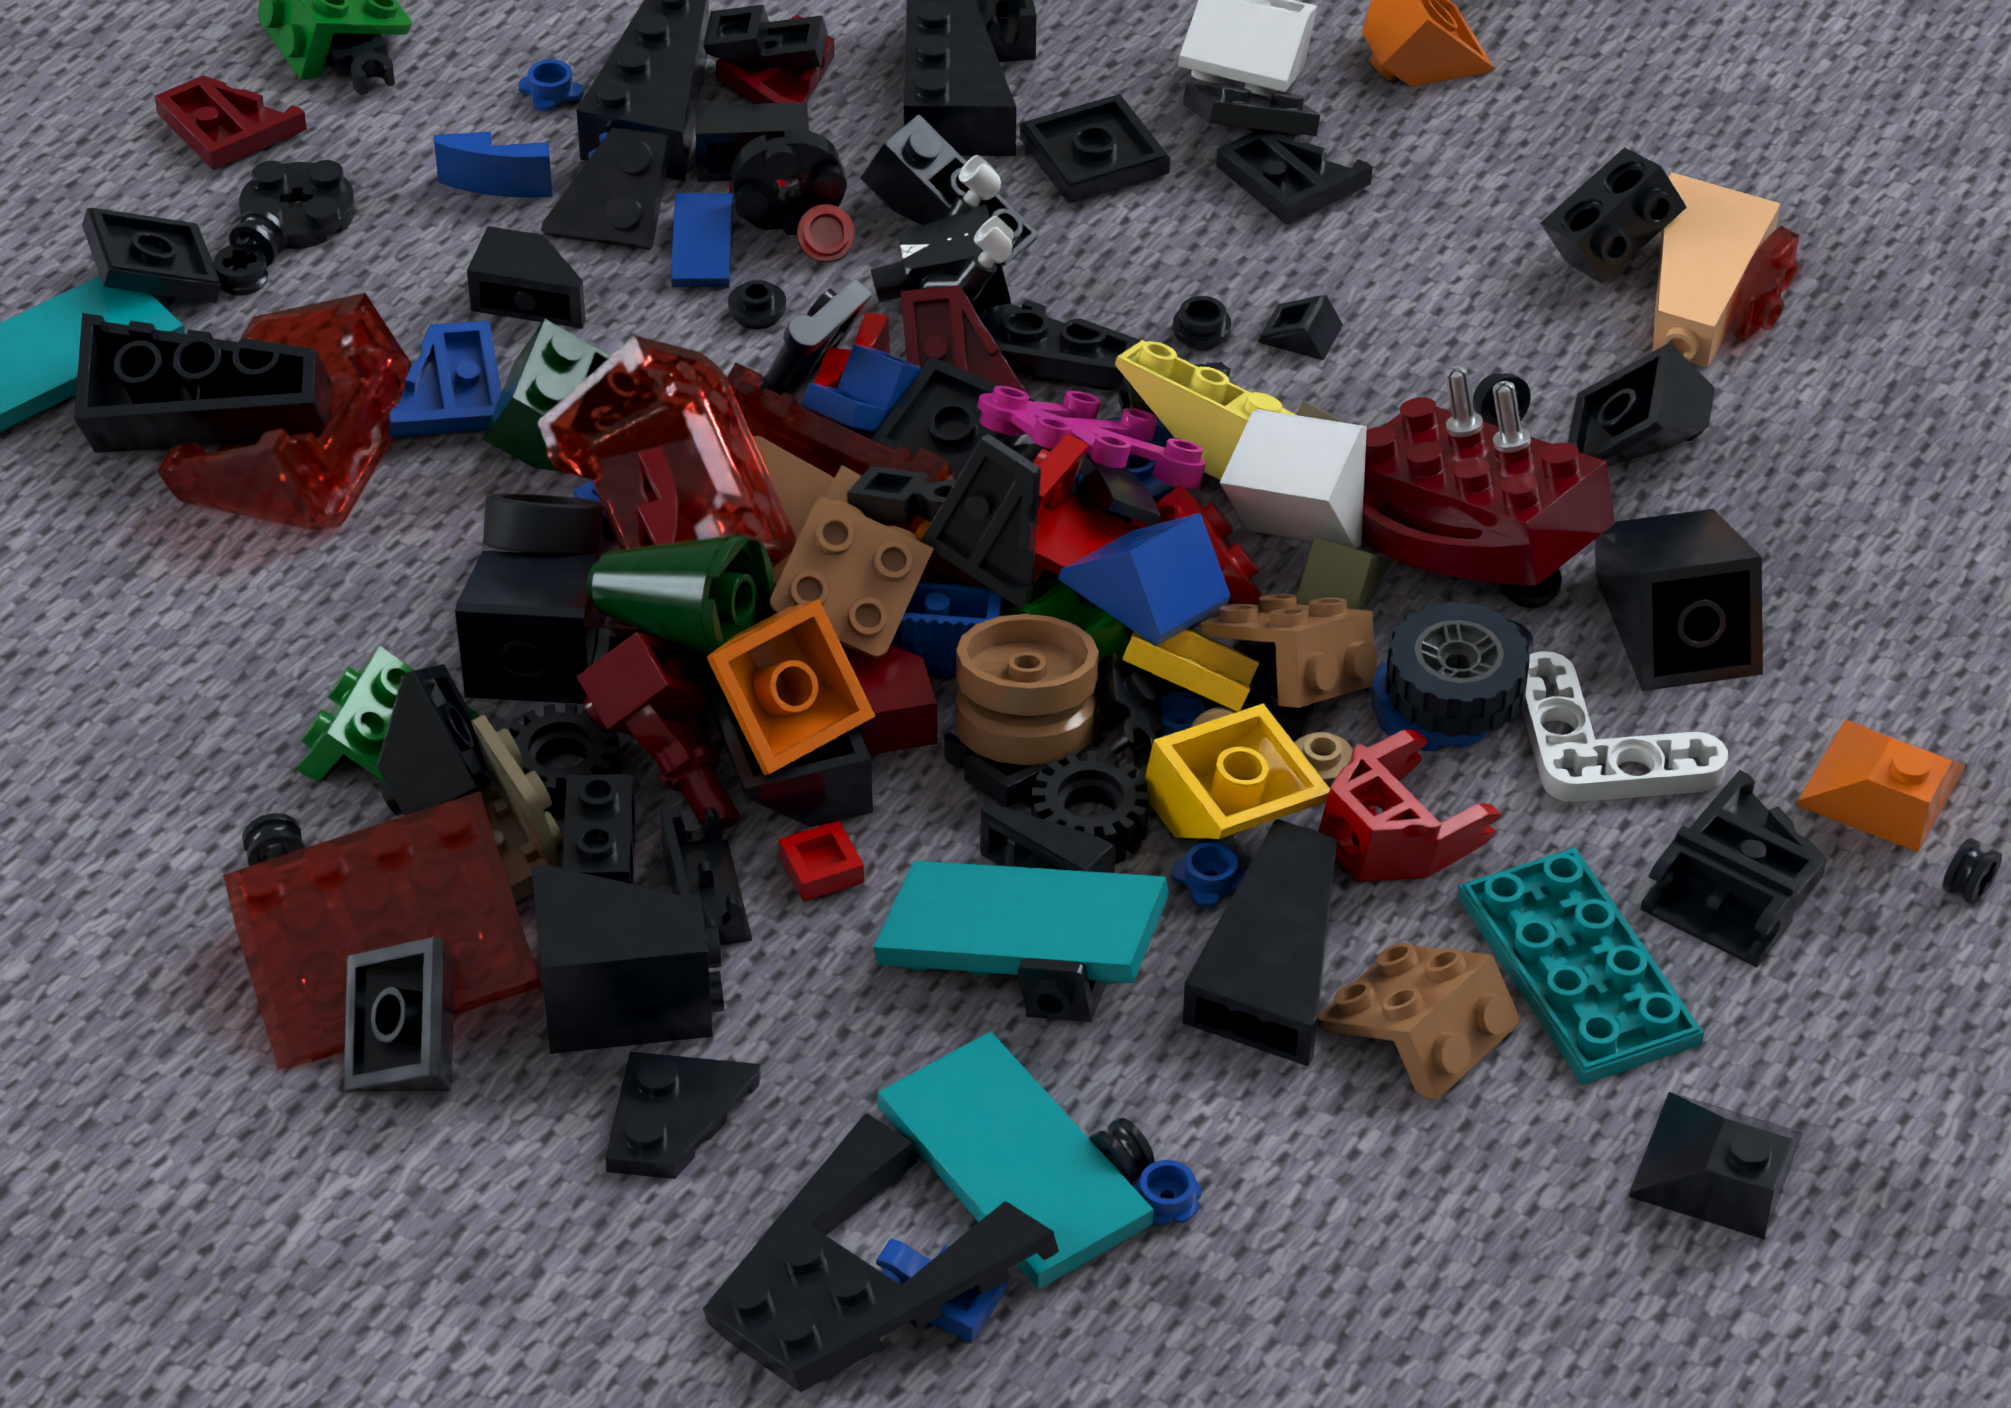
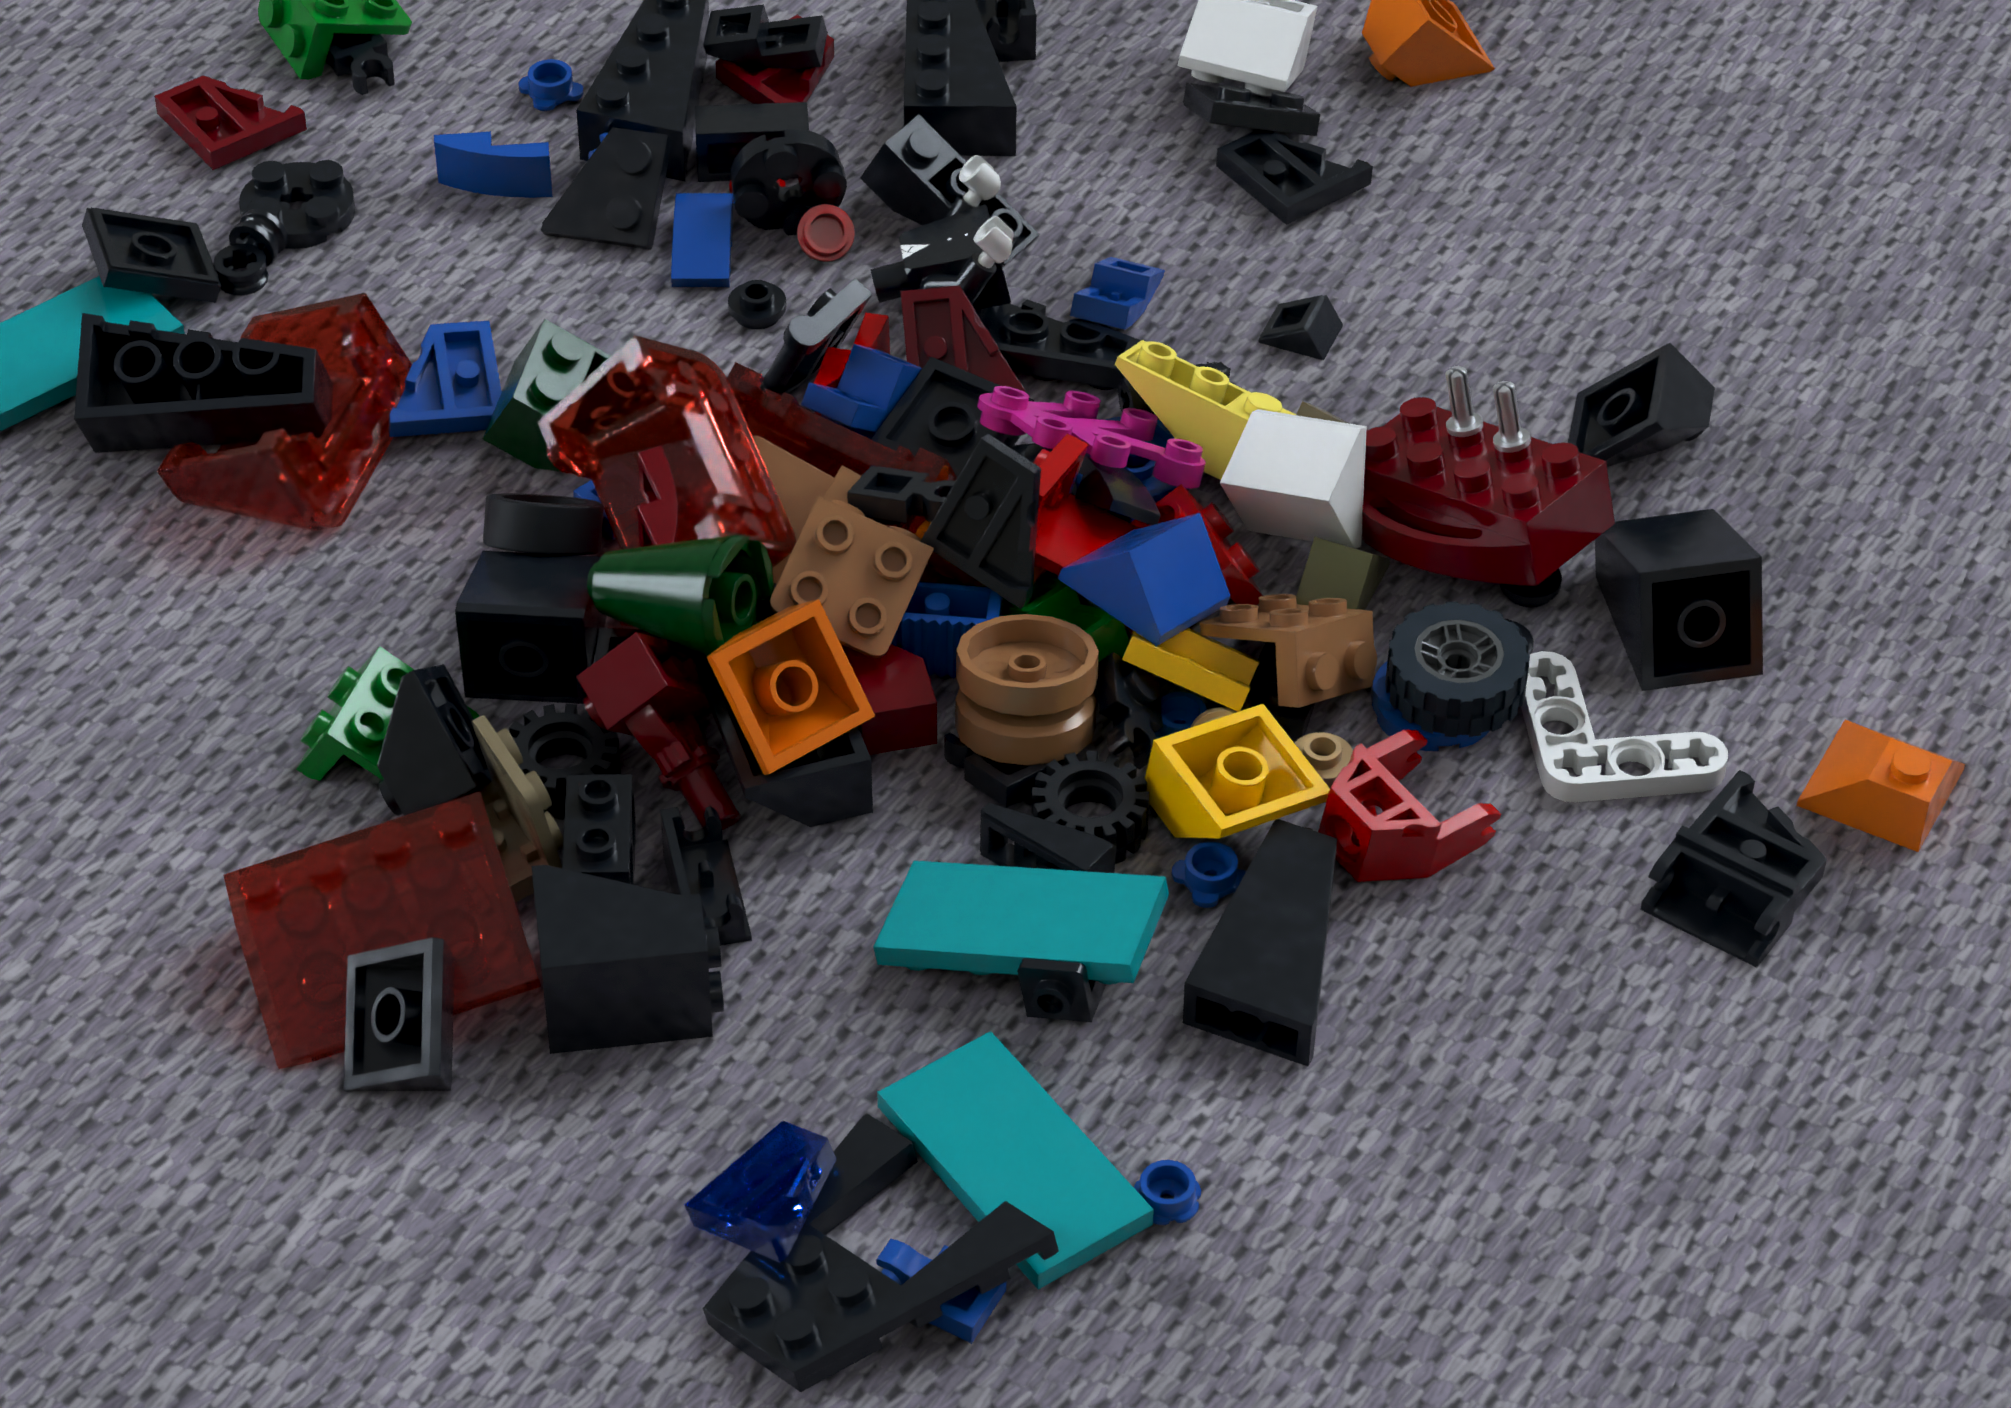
black bush [242,813,307,877] -> none
black slope [467,226,586,329] -> none
black wing [605,1051,761,1179] -> none
red plate [778,820,864,902] -> none
black plate [1020,94,1170,204] -> none
black bush [1089,1118,1155,1184] -> none
black plate [1173,296,1231,348] -> none
medium nougat bracket [1318,943,1521,1100] -> none
teal tile [1457,847,1704,1085] -> none
black plate [1473,373,1531,427] -> none
black brick [1540,147,1687,283] -> none
black slope [1629,1092,1802,1239] -> none
light nougat slope [1652,172,1781,368] -> none
clear red slope [1735,225,1799,342] -> none
black bush [1943,838,2002,905] -> none
none -> clear blue wing [684,1120,837,1262]
none -> blue slope [1070,257,1165,330]

